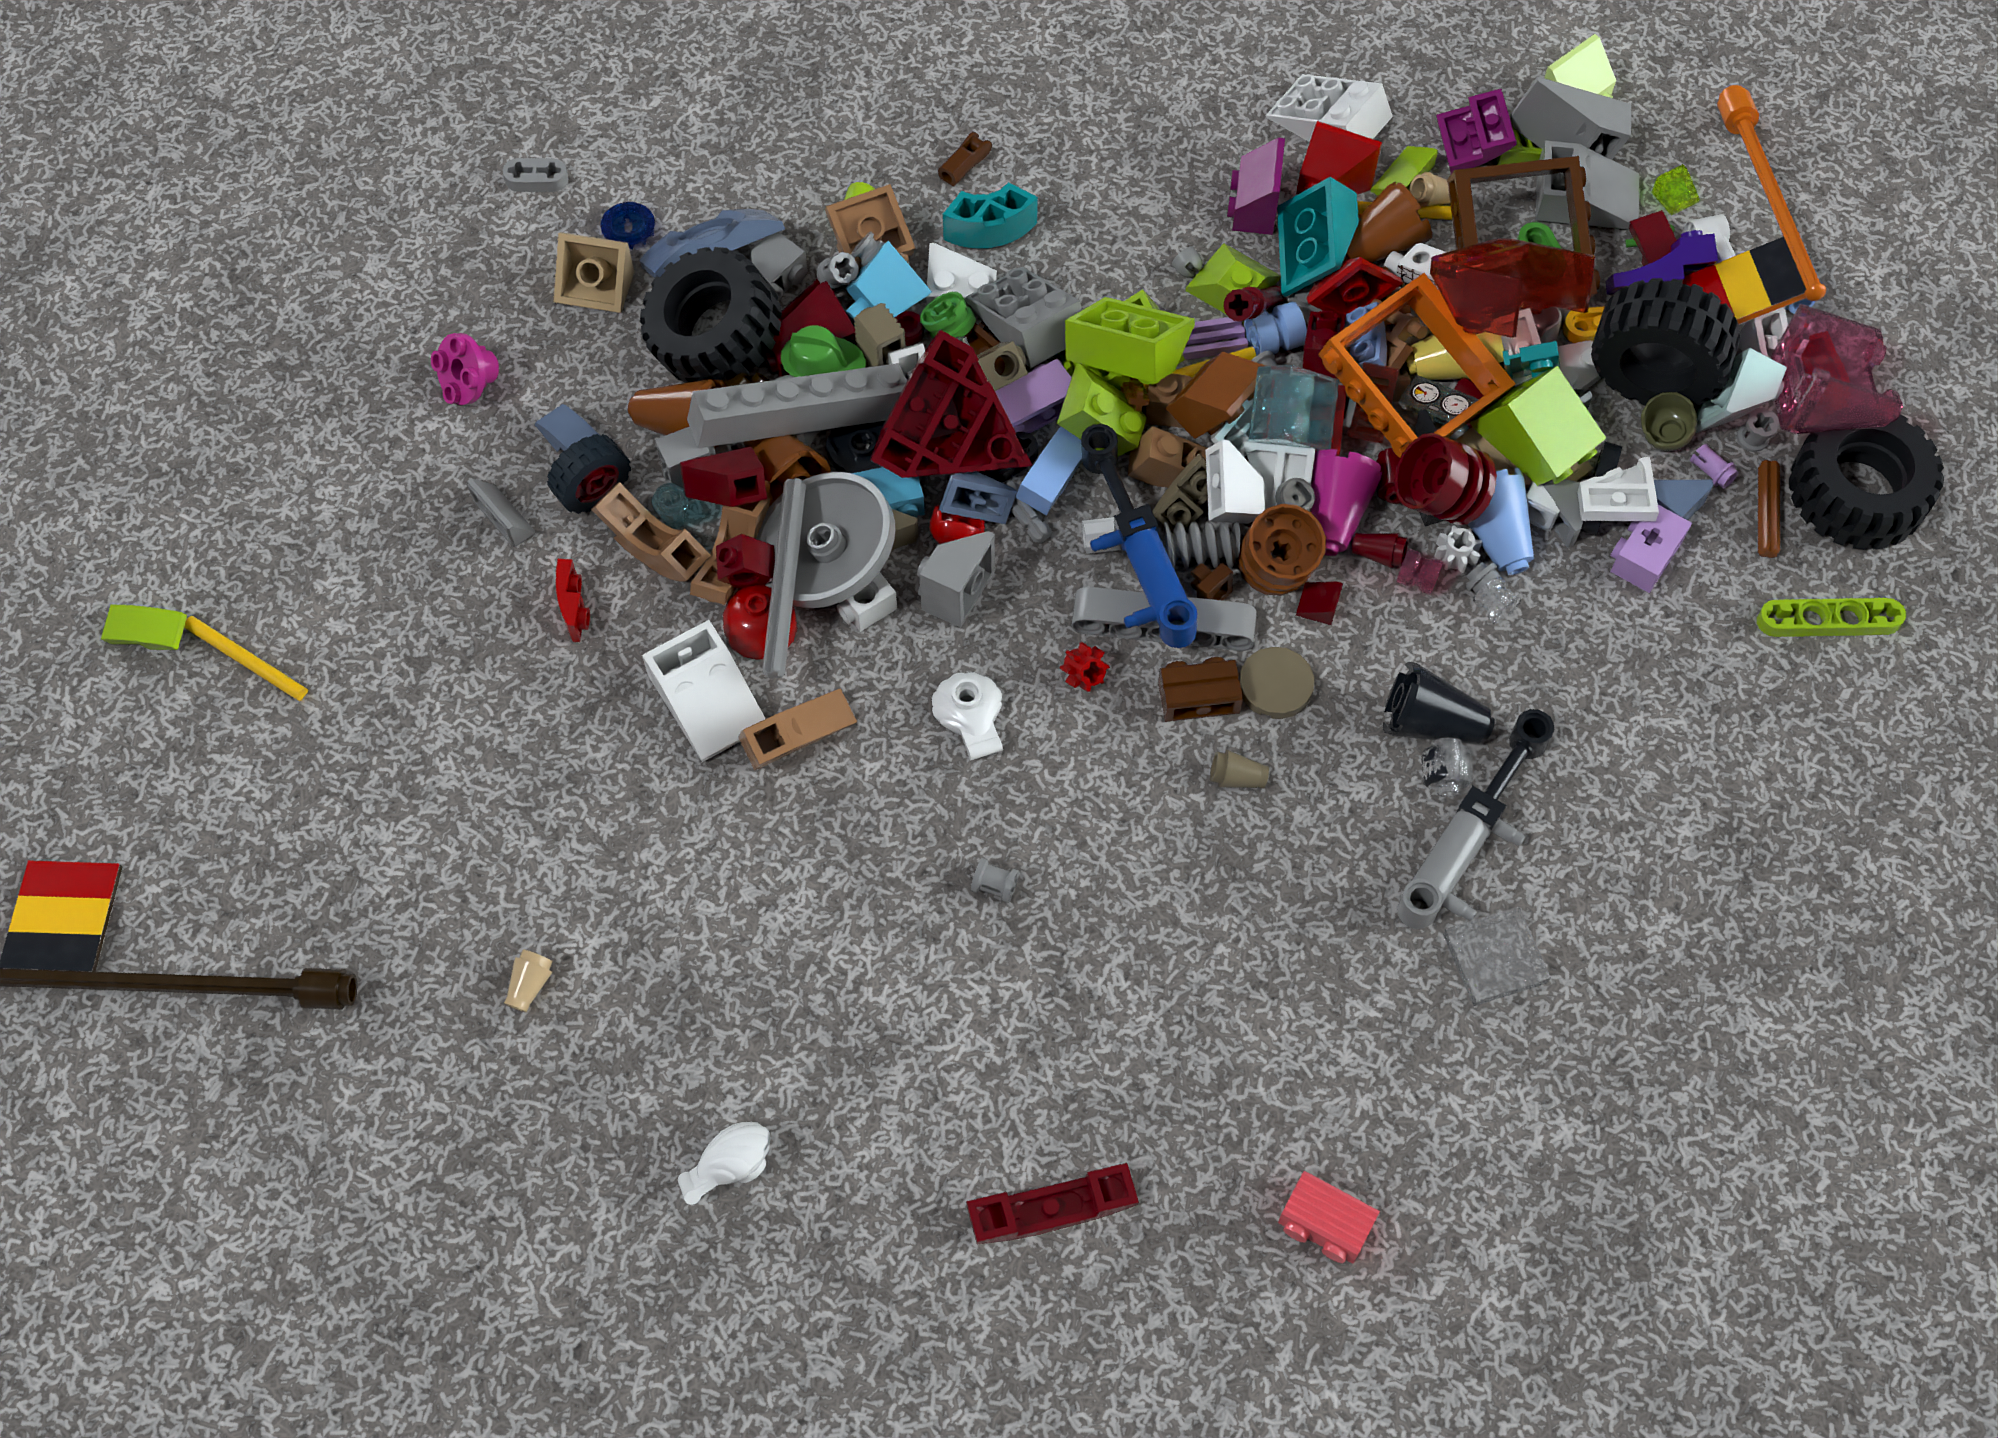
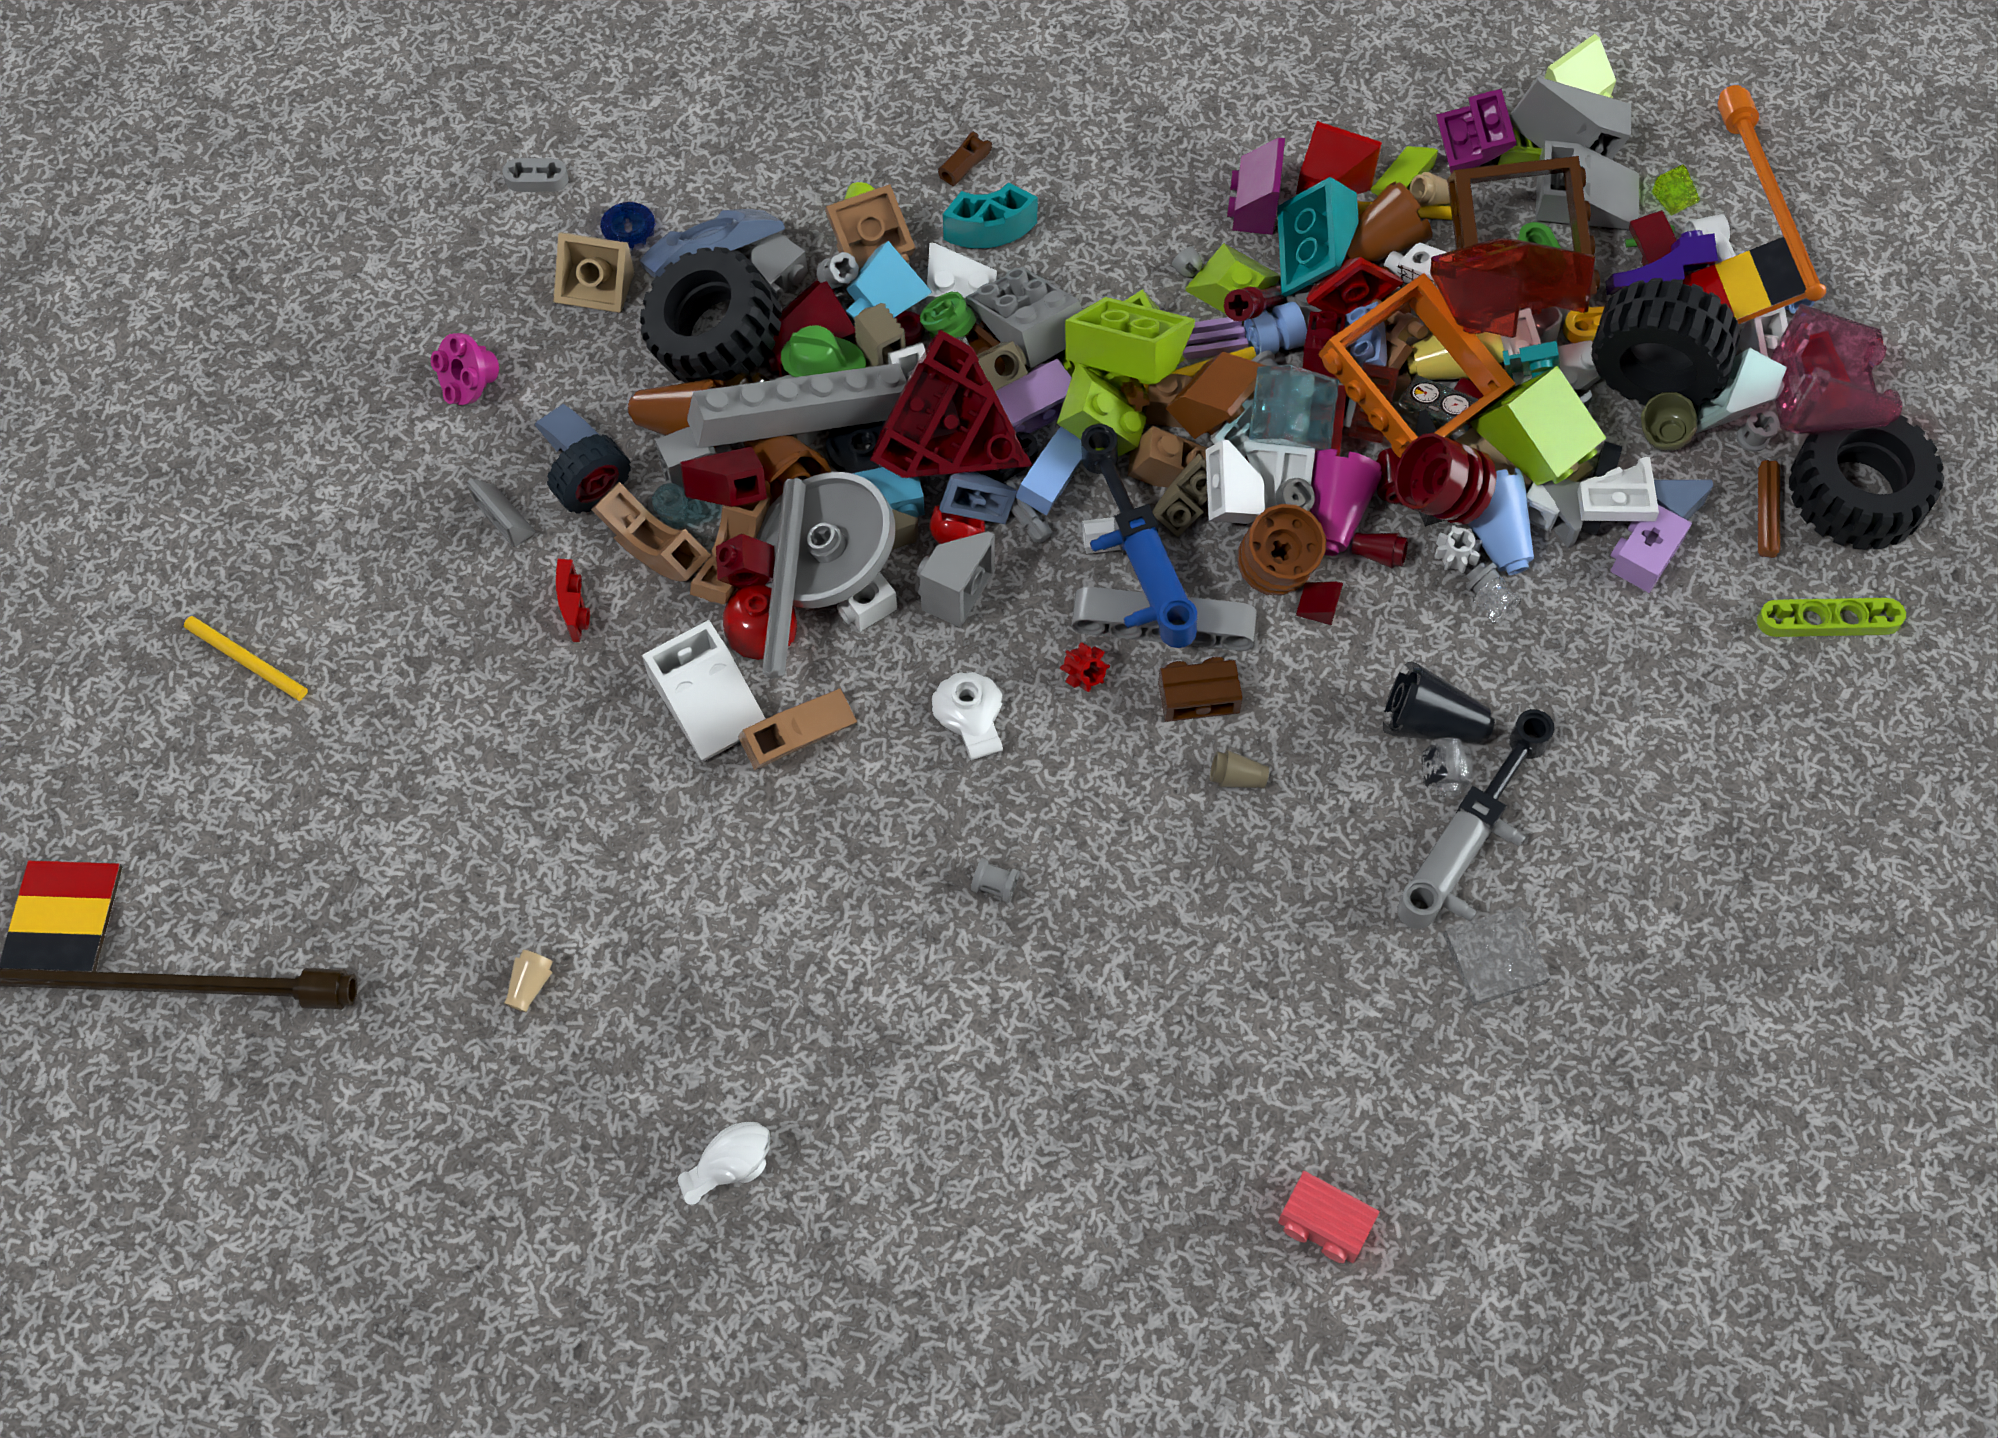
lime slope [101,604,187,650] -> none
light grey bush [851,231,884,266] -> none
dark red slope [966,1163,1139,1244] -> none
light grey piece [1163,522,1240,569] -> none
reddish brown tile [1191,563,1233,601] -> none
dark tan tile [1239,647,1315,719] -> none
white slope [1266,74,1393,142] -> none
clear pink wheel [1396,548,1444,595] -> none
lavender pin [1690,444,1739,489] -> none

